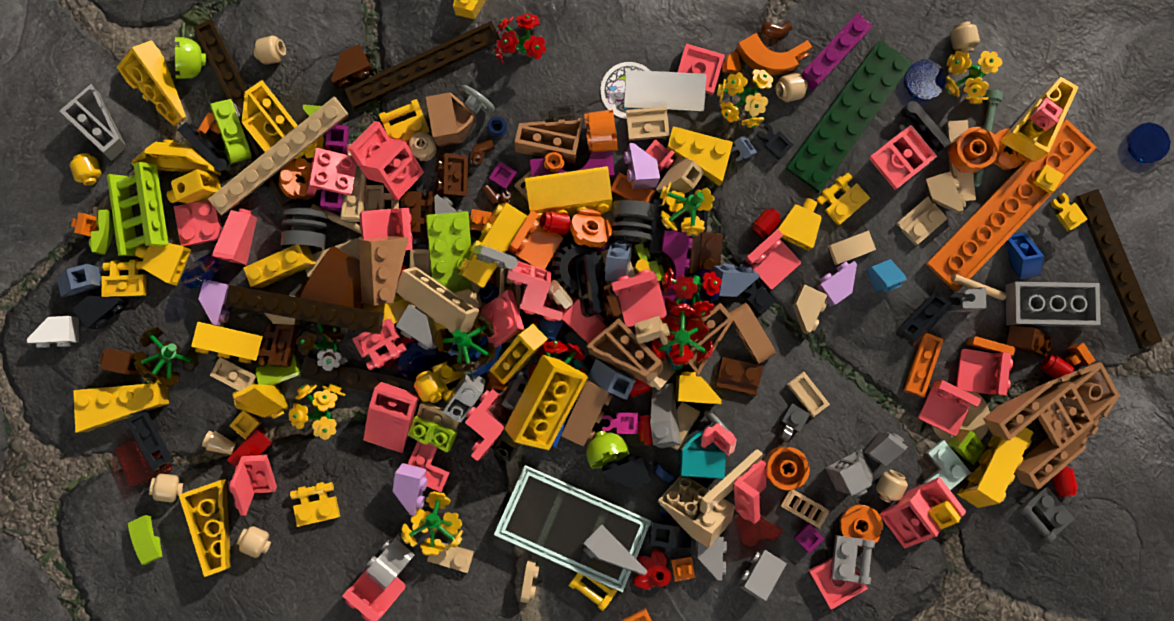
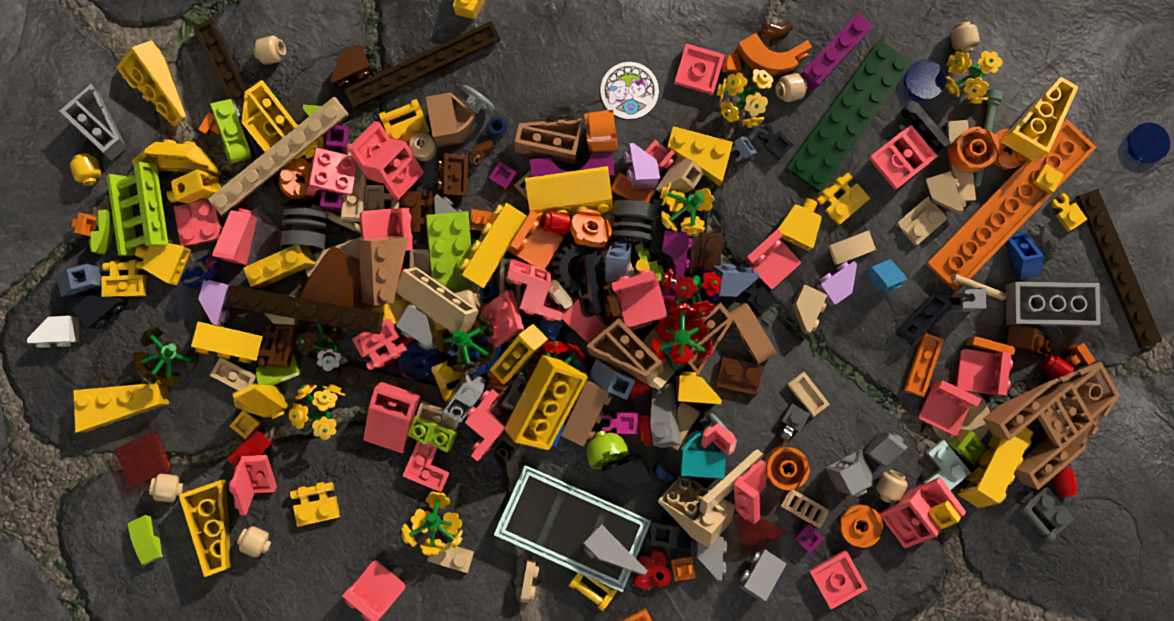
reddish brown brick [100,348,148,375] -> none
black plate [125,410,174,472] -> none
lime cylinder [175,37,206,79] -> none
black plate [177,122,229,171] -> none
tan cone [202,431,236,455] -> none
light grey brick [365,538,414,590] -> none
lavender slope [393,463,428,516] -> none
yellow head [414,370,445,403] -> none
light grey plate [472,245,518,269] -> none
reddish brown arm [481,184,511,205] -> none
red plant [493,14,546,64] -> none
orange plate [544,152,564,173] -> none
white sticker [624,70,706,111] -> none
tan plate [626,107,670,141] -> none
tan bracket [635,316,670,345] -> none
red brick [751,208,781,239] -> none
light grey plate [831,535,875,584] -> none
coral bracket [1029,97,1063,131] -> none

